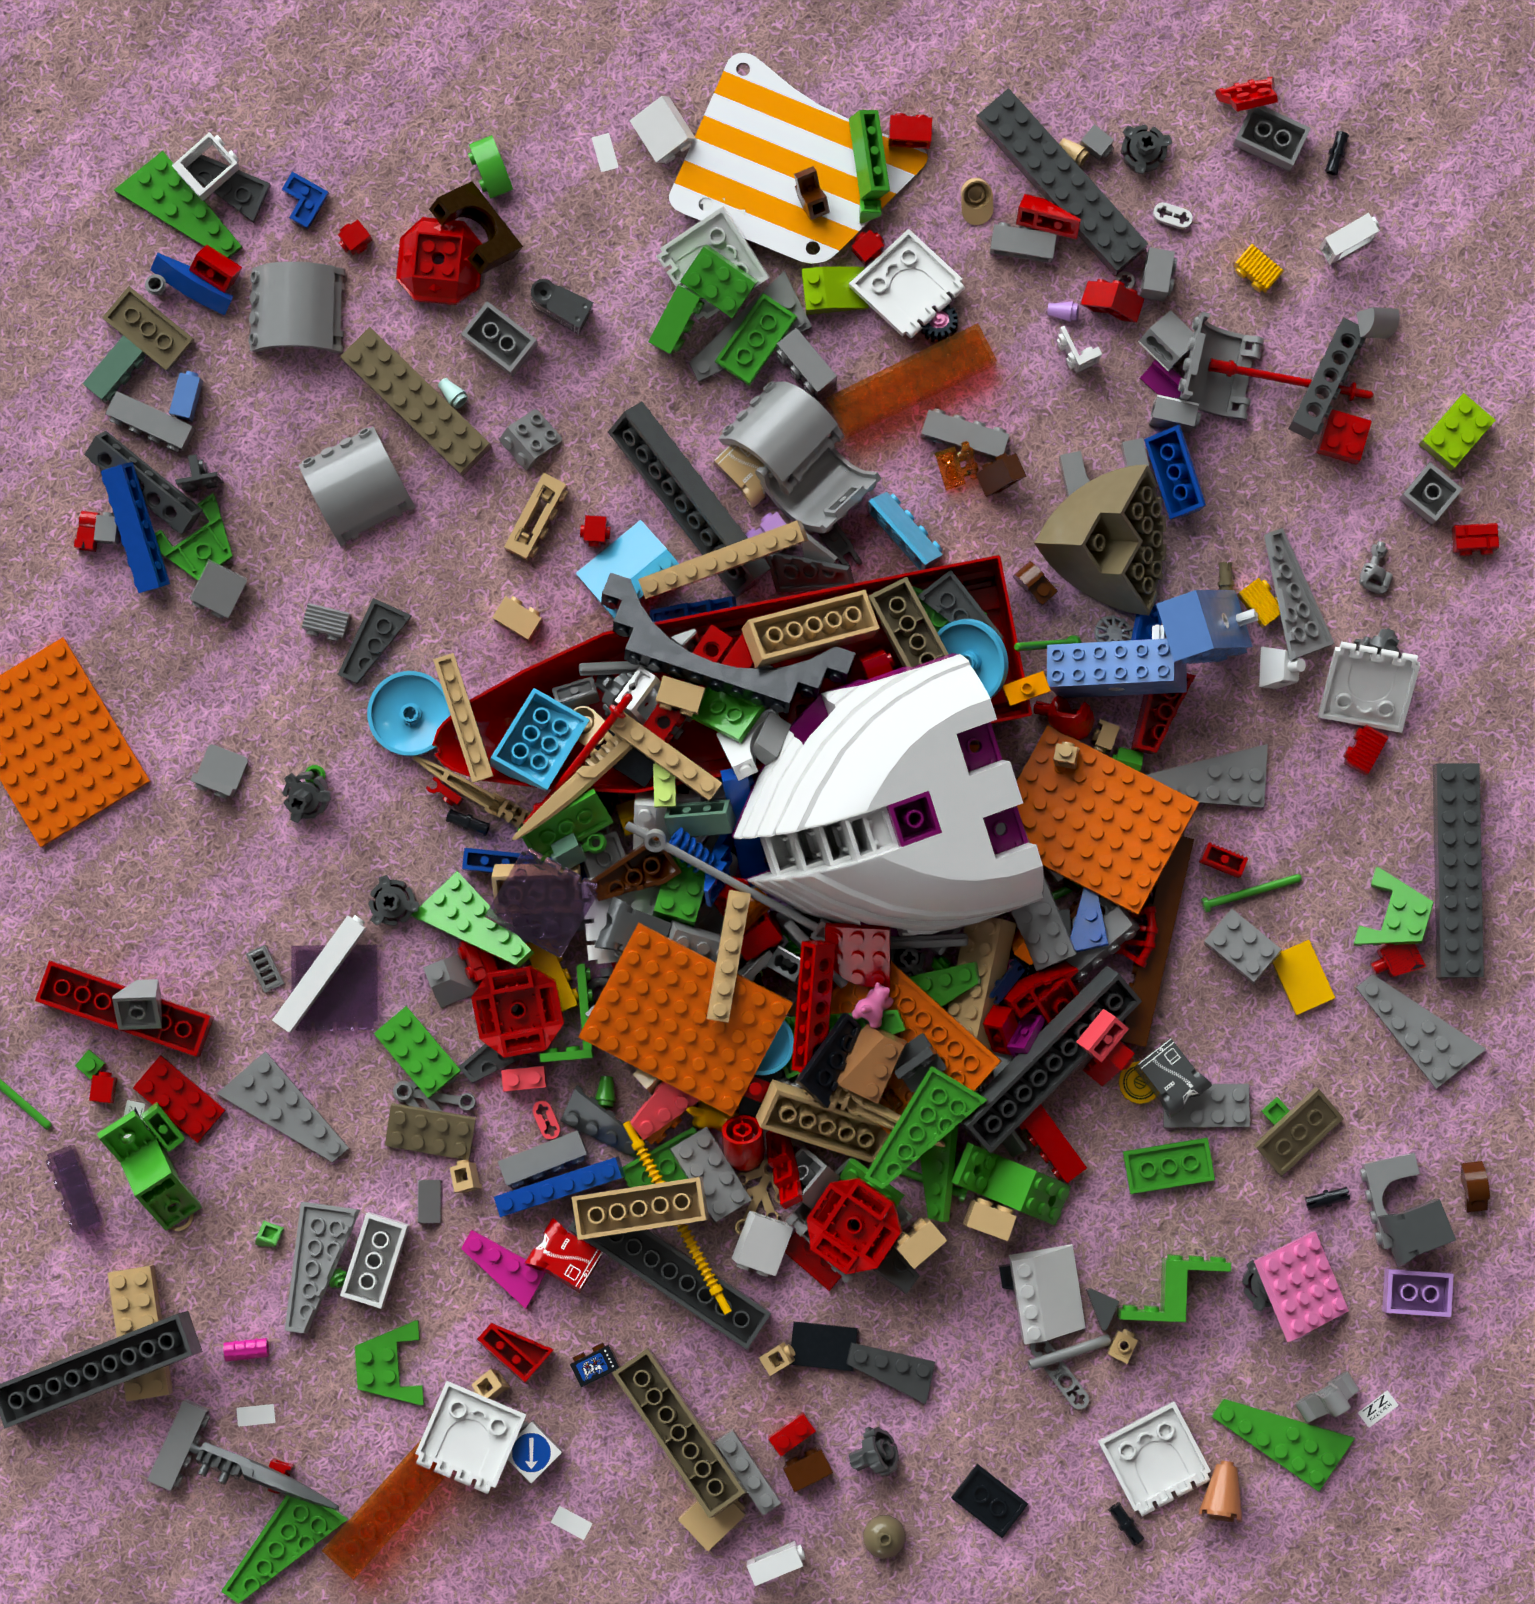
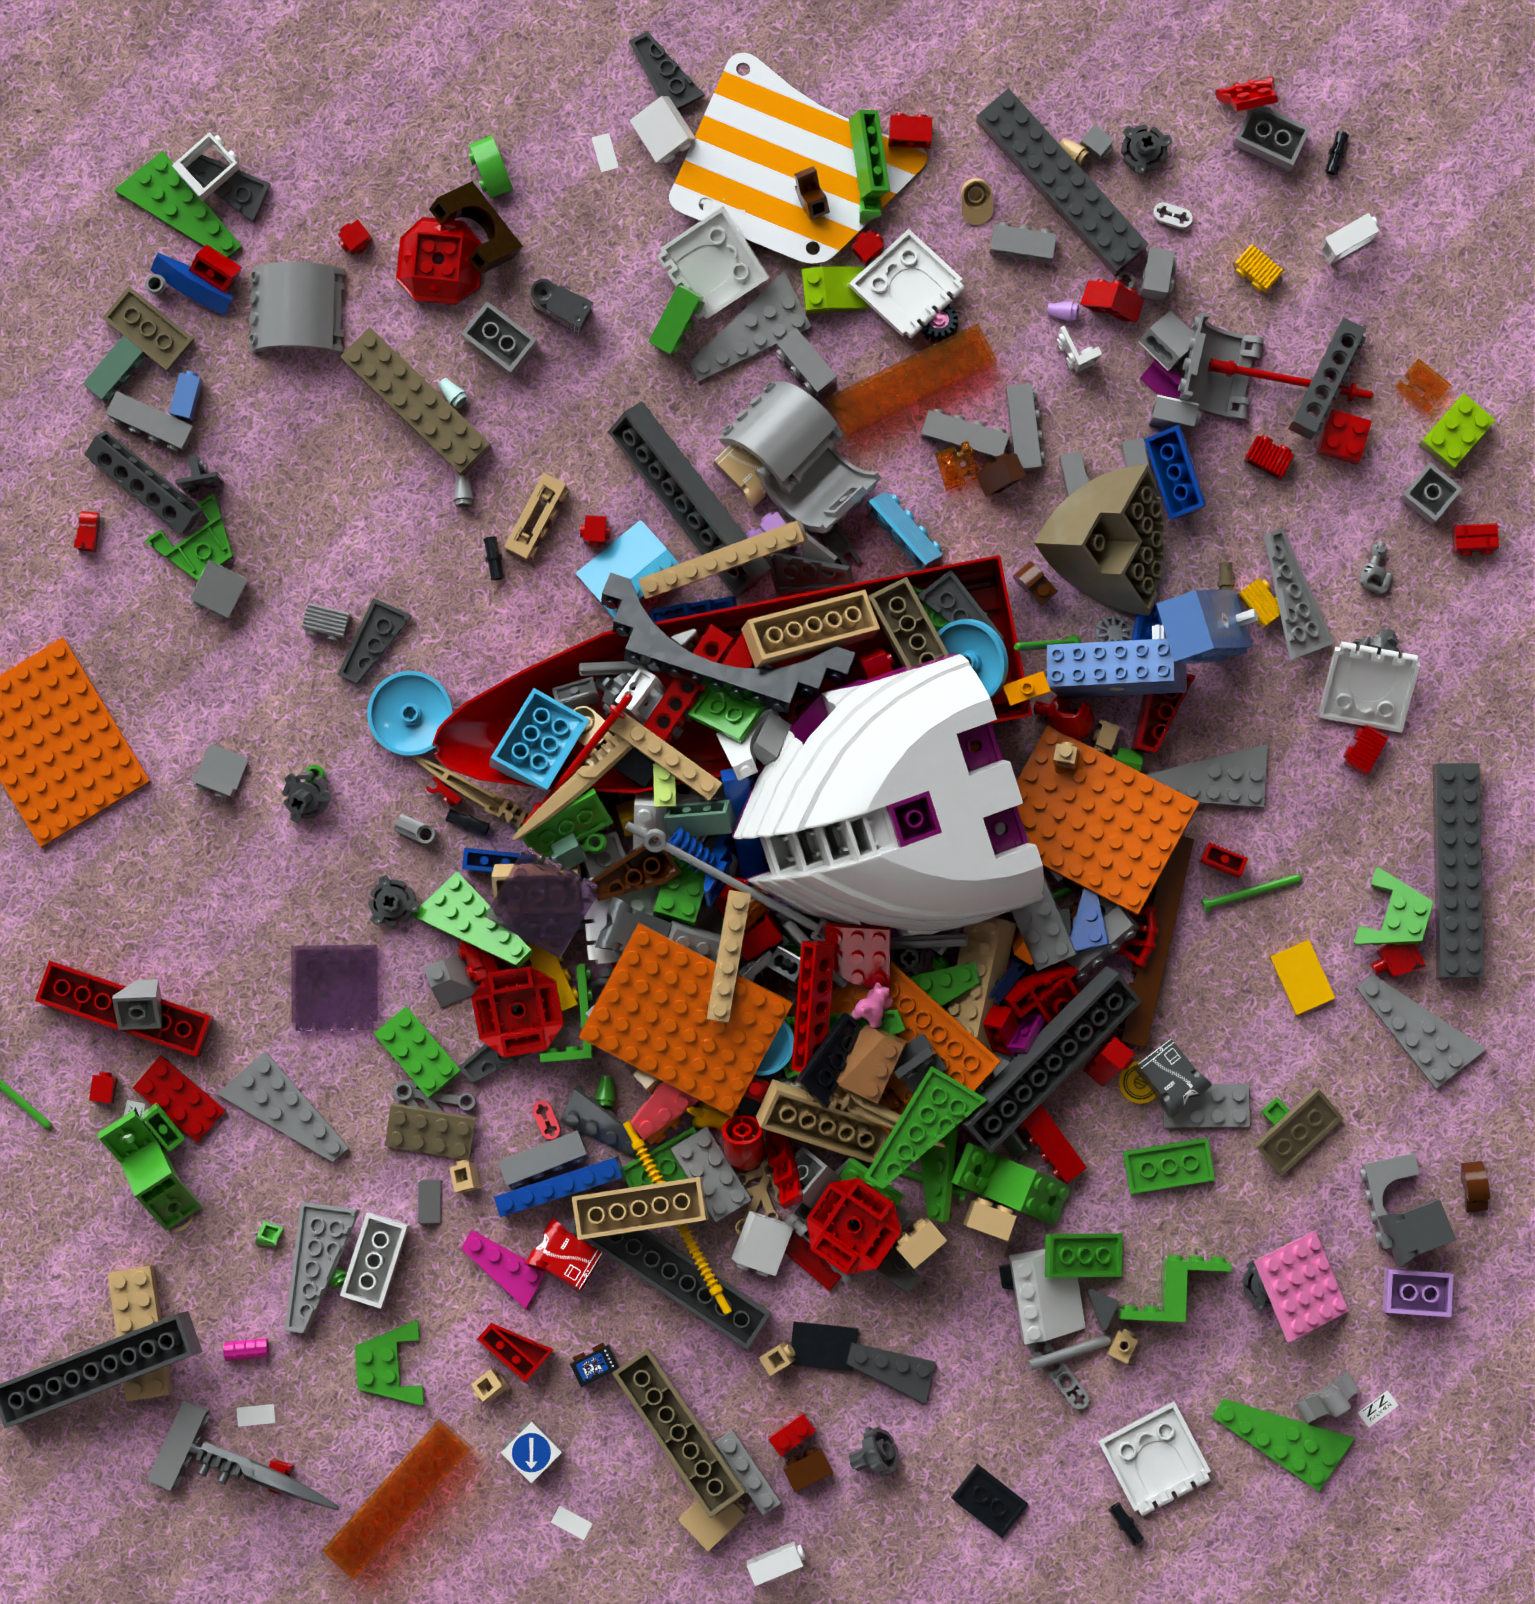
clear purple brick [46,1145,105,1235] -> none
bright green plate [75,1050,106,1080] -> none
light grey brick [94,512,120,545] -> none
blue brick [101,462,170,593] -> none
bright green wing [221,1495,349,1604] -> none
light grey slope [246,945,284,993] -> none
white brick [272,915,367,1033] -> none
blue plate [282,172,329,229] -> none
light grey hinge [299,426,416,546] -> none
white hinge [415,1381,526,1494] -> none
tan plate [433,653,494,783] -> none
tan brick [492,596,543,642] -> none
light grey bracket [499,409,562,471] -> none
coral brick [501,1066,547,1092] -> none
tan brick [656,675,705,717] -> none
bright green brick [680,245,758,318] -> none
bright green tile [715,293,798,386] -> none
dark tan cylinder [863,1515,906,1559] -> none
red slope [1016,194,1081,239] -> none
coral brick [1076,1009,1129,1063] -> none
nougat cone [1198,1461,1242,1522] -> none
light grey brick [1204,909,1282,985] -> none
white torso [1259,647,1306,689] -> none
black pin [1305,1187,1350,1211] -> none
light grey brick [1356,307,1400,339] -> none
none -> light grey piece [394,814,438,845]
none -> light grey cone [453,475,474,508]
none -> black pin [483,536,504,581]
none -> dark grey wing [629,31,705,110]
none -> light grey brick [1005,383,1045,471]
none -> bright green plate [1045,1233,1123,1278]
none -> red brick [1244,435,1295,480]
none -> clear orange plate [1395,358,1451,413]

